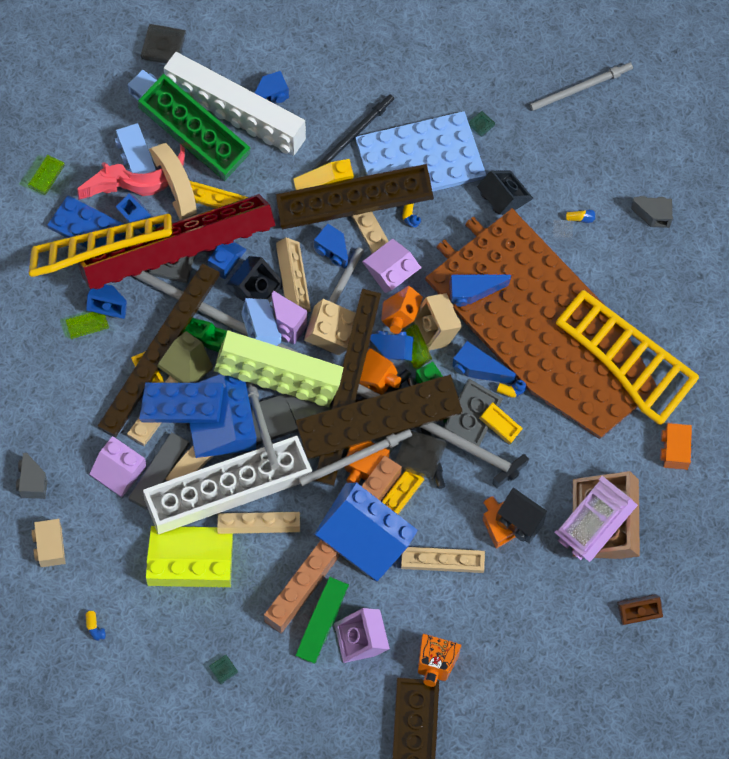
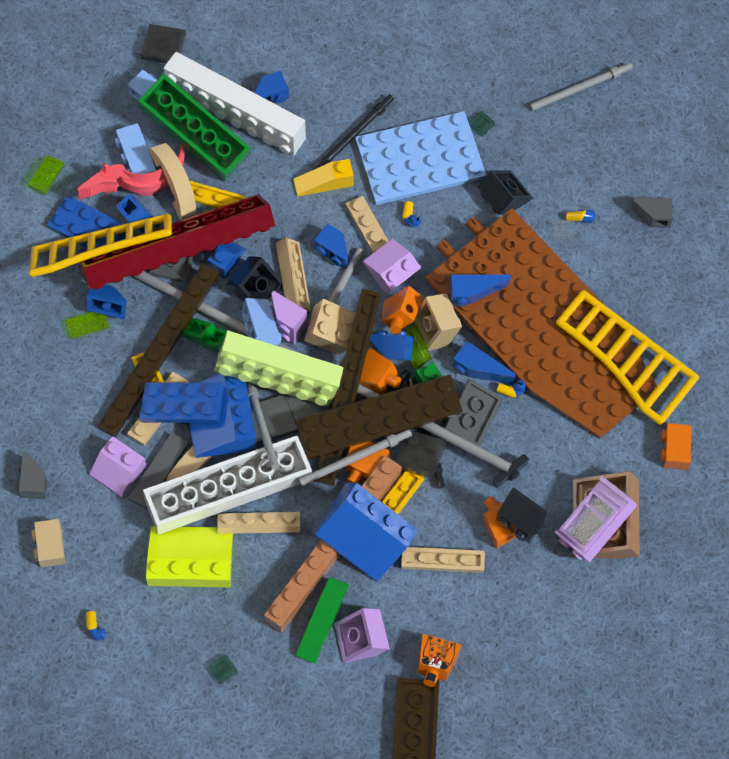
olive slope [157,331,213,383] -> none
dark brown plate [276,164,434,230] -> none
yellow tile [479,402,523,444] -> none
reddish brown slope [617,594,663,625] -> none

